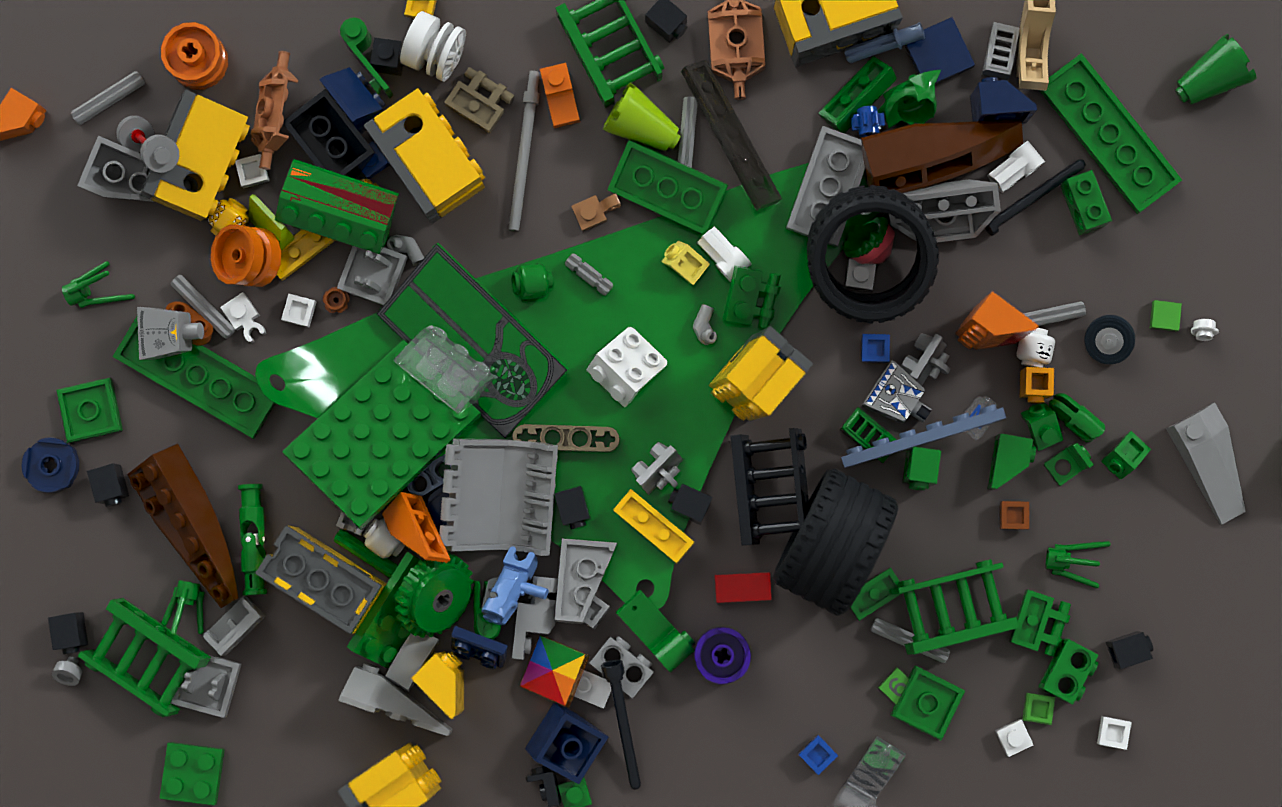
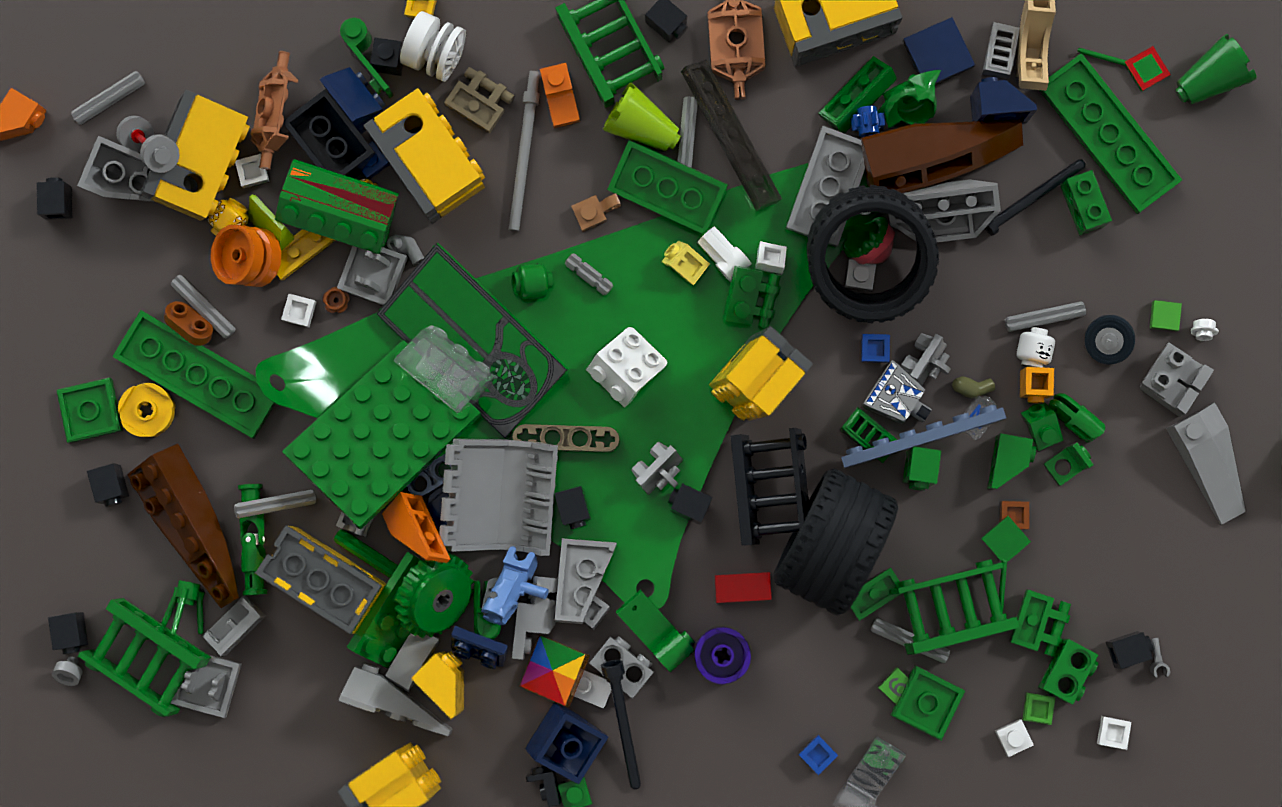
dark blue plate [22,438,79,493] -> none
green plant [62,261,135,308] -> none
light grey torso [137,307,204,360] -> none
green plate [160,742,225,805] -> none
orange wheel [161,22,228,90] -> none
white plate [220,292,266,343] -> none
white head [363,518,405,559] -> none
yellow plate [613,489,695,564] -> none
light grey arm [693,304,717,345] -> none
sand blue axle [844,22,925,63] -> none
orange slope [955,291,1039,350] -> none
white piece [987,141,1045,193] -> none
green plant [1045,541,1111,588] -> none
green bracket [1102,431,1151,479] -> none
none -> black brick [37,177,72,220]
none -> yellow plate [118,383,176,438]
none -> light grey axle [234,490,316,518]
none -> white plate [755,241,787,275]
none -> olive arm [952,376,995,399]
none -> green piece [981,516,1031,612]
none -> piece [1077,46,1171,91]
none -> light grey hips [1140,343,1214,417]
none -> light grey hand [1150,638,1170,678]

